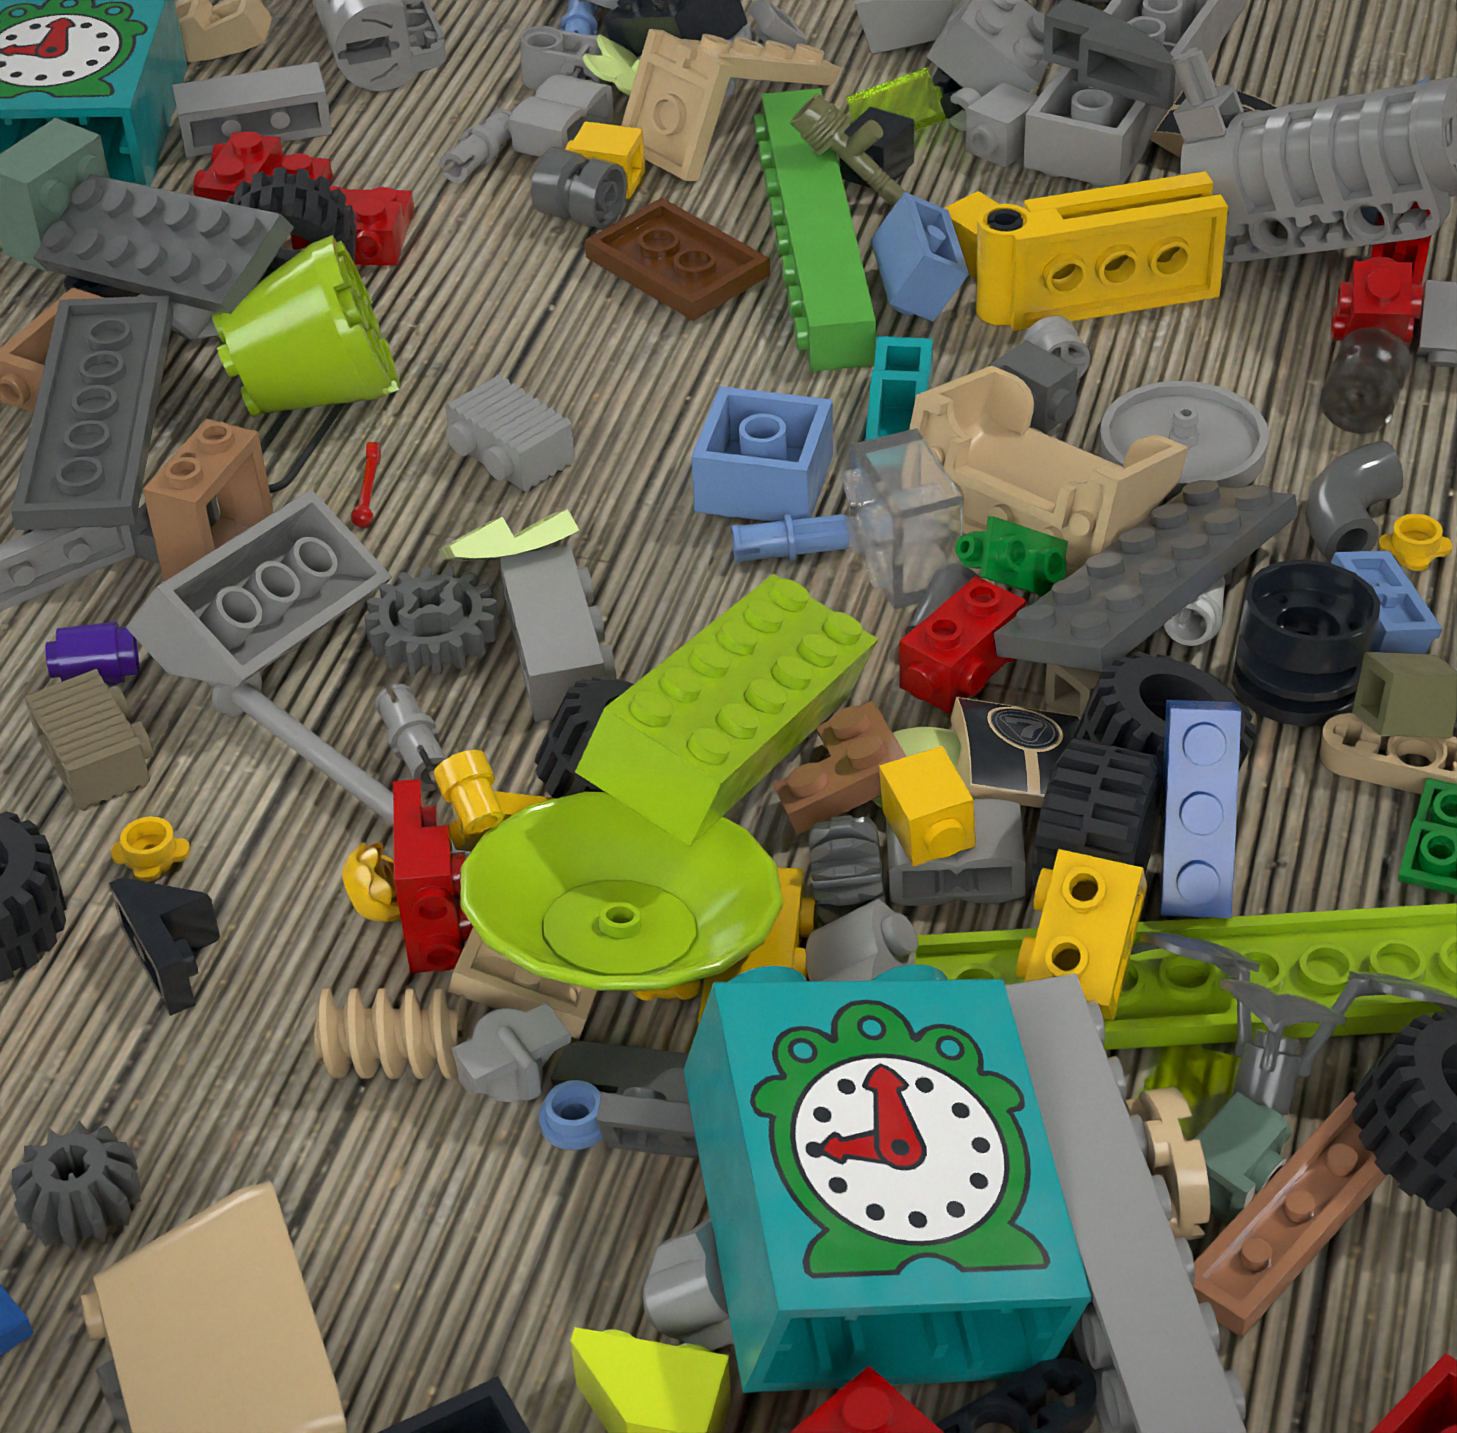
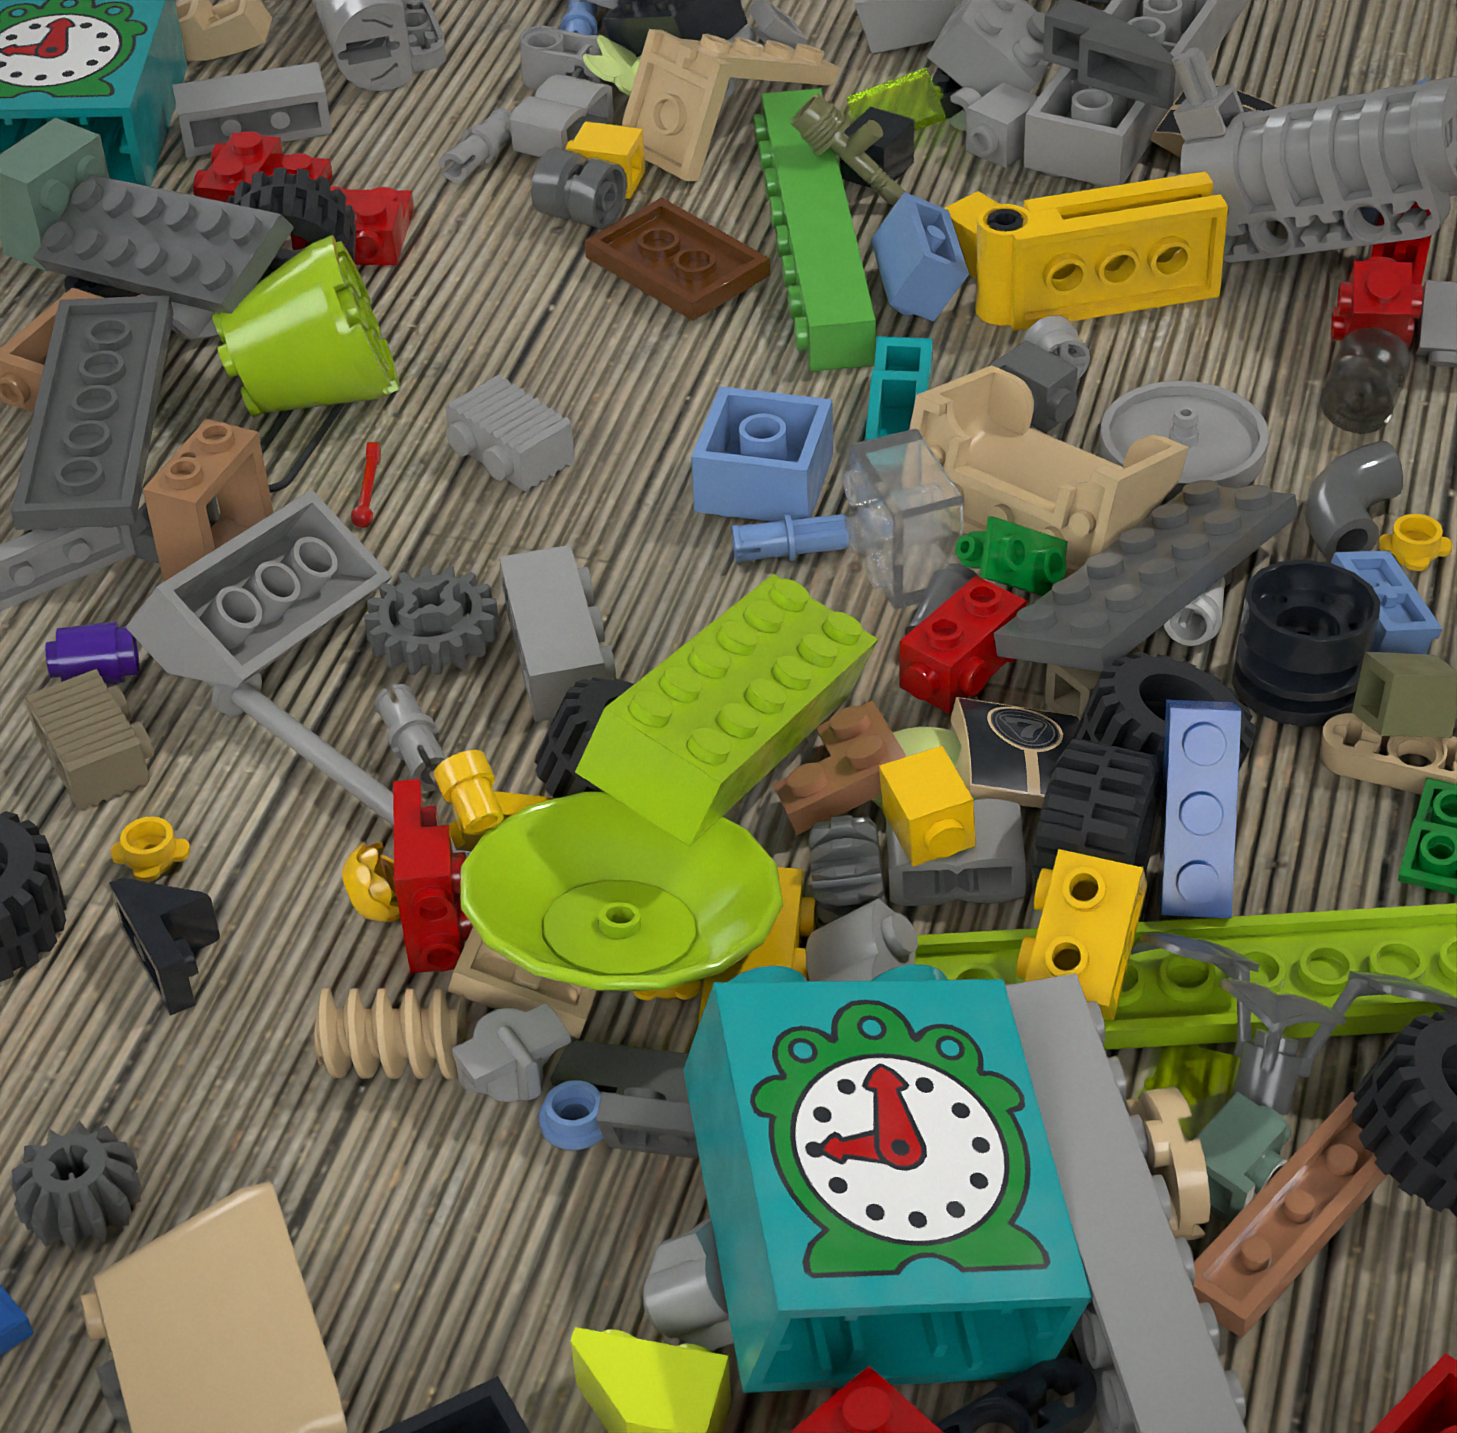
yellowish green slope [438,509,579,561] -> none

